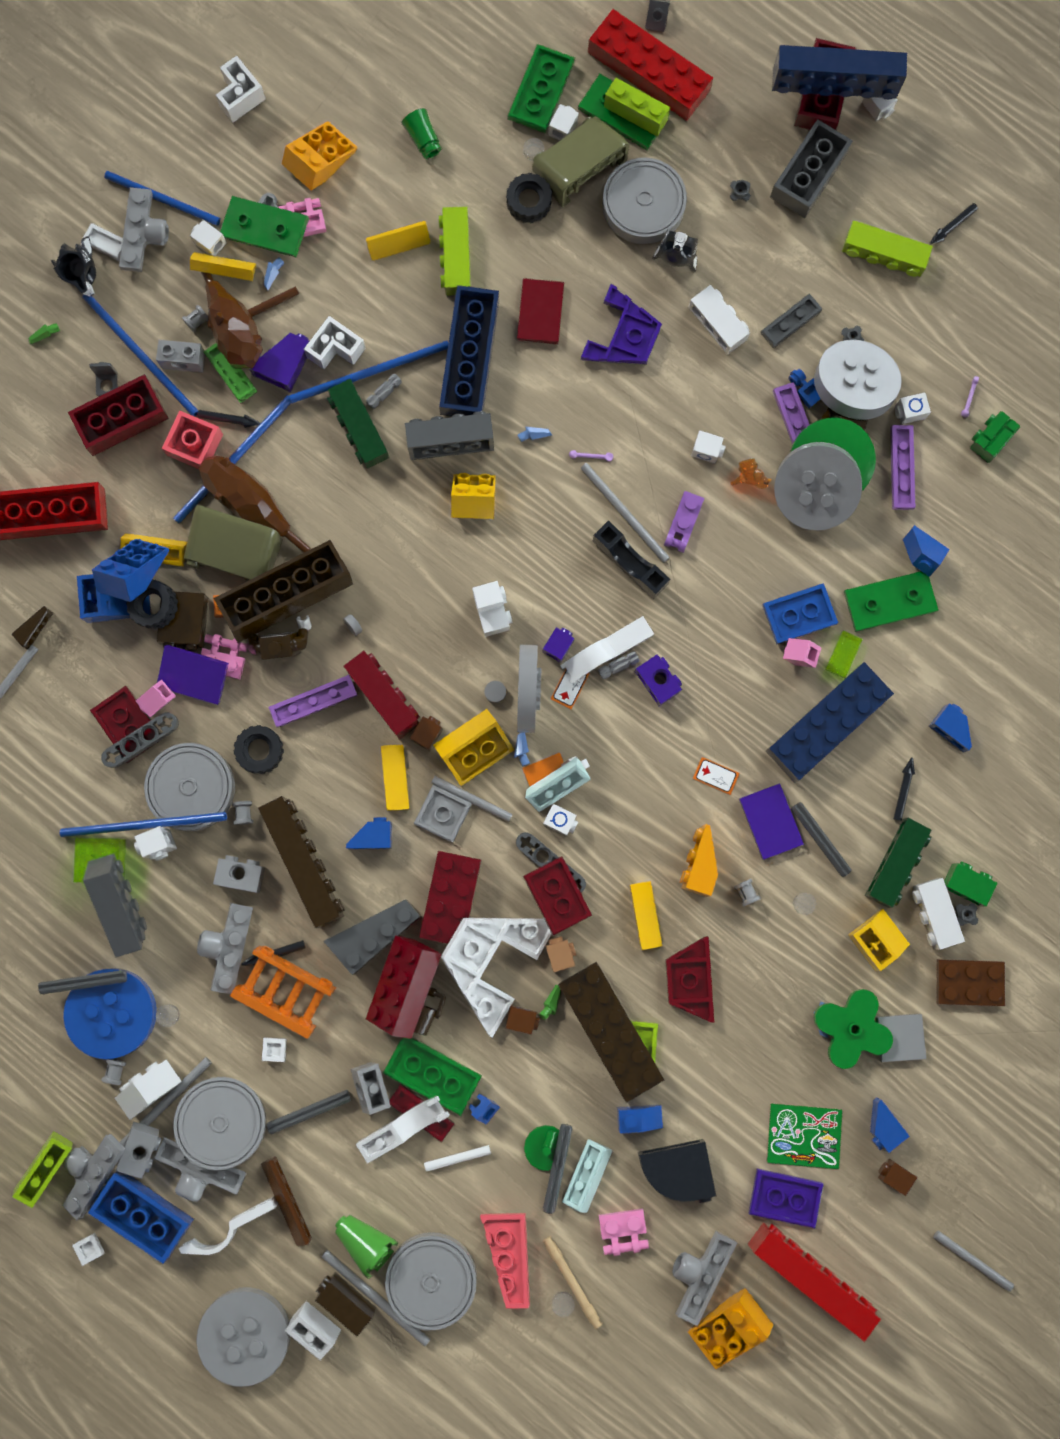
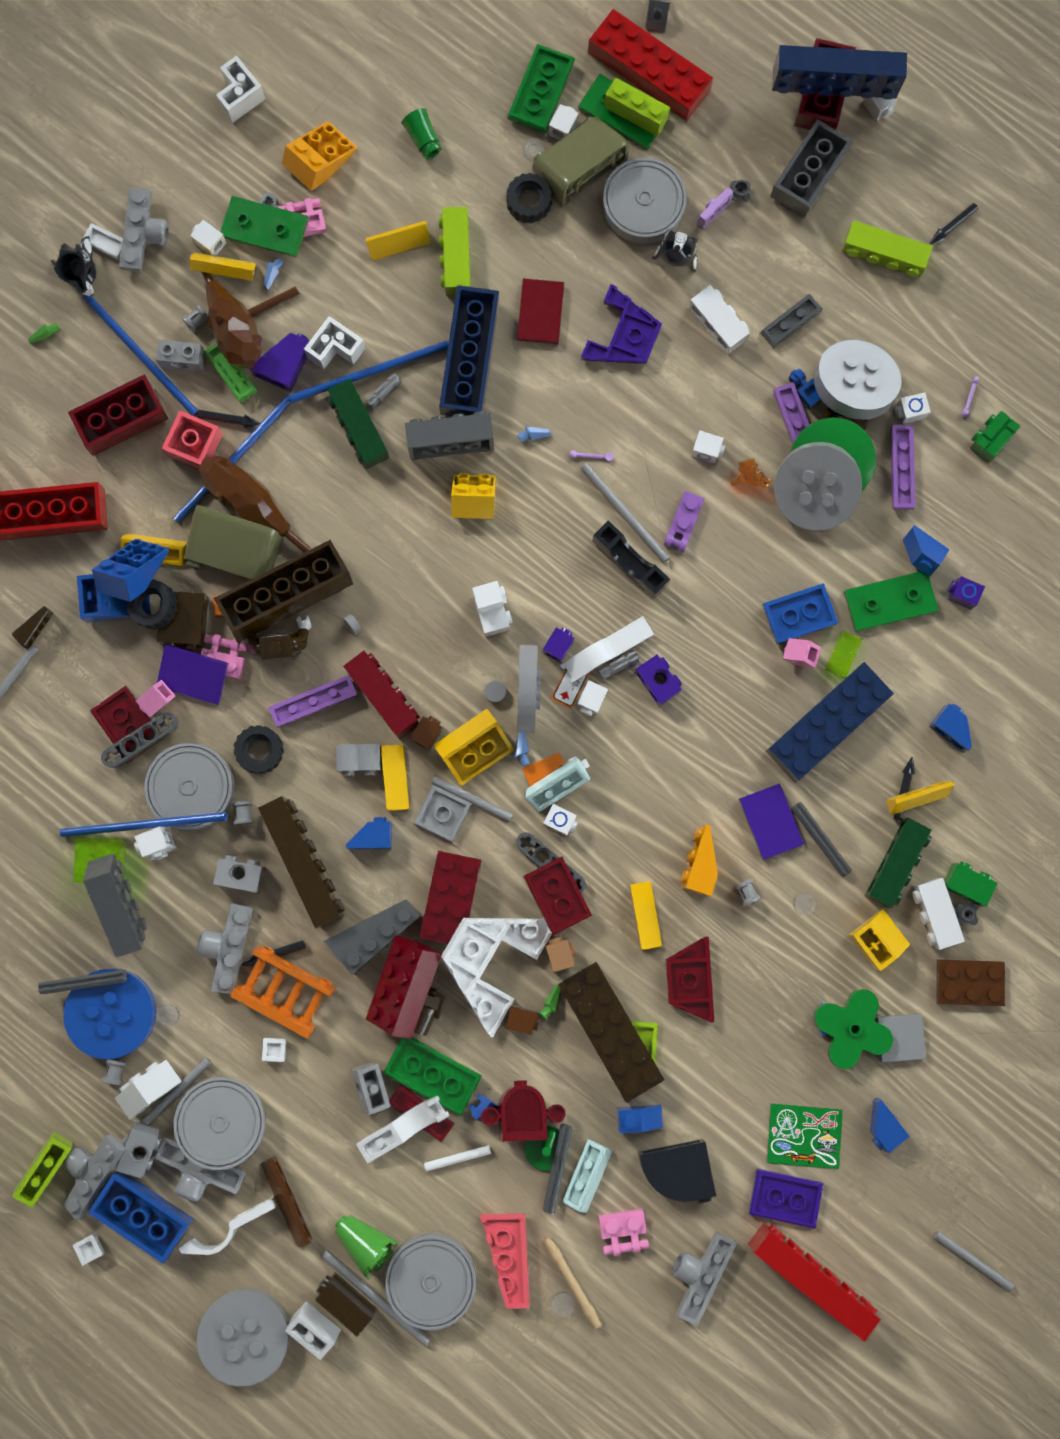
dark grey bracket [90,362,118,397] -> none
blue piece [104,171,221,226] -> none
dark grey axle [266,1090,352,1134] -> none
light orange slope [688,1288,773,1369] -> none
white sticker [693,757,740,795] -> none
dark grey plate [841,326,864,341] -> none
reddish brown brick [878,1159,918,1196] -> none
none -> light grey brick [336,744,382,776]
none -> dark red piece [480,1080,566,1142]
none -> white brick [577,680,608,716]
none -> lavender plate [697,187,733,229]
none -> yellow slope [886,781,954,815]
none -> dark purple brick [947,576,985,610]

